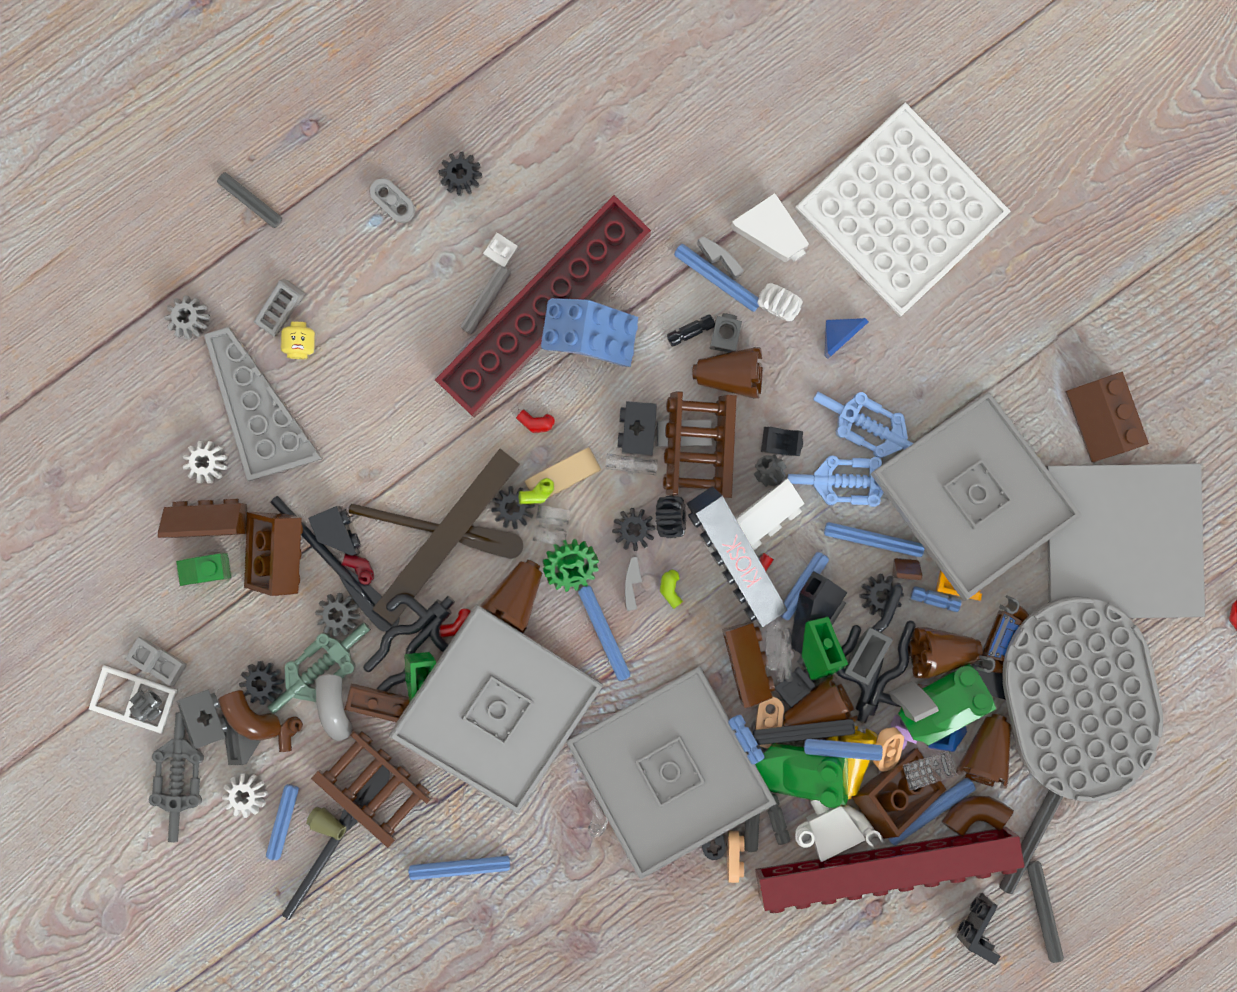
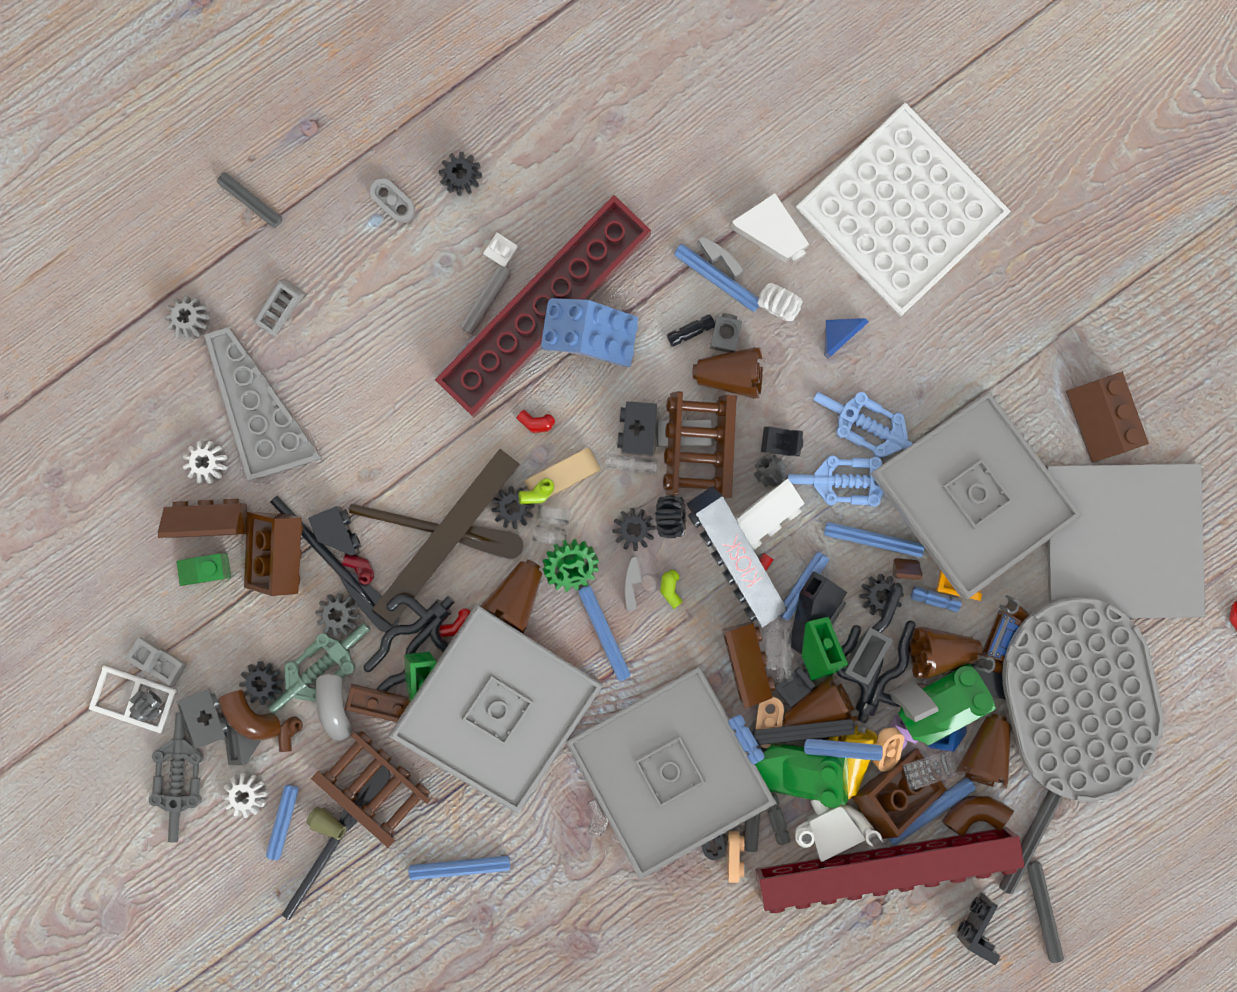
light yellow head [281,322,315,359] -> none

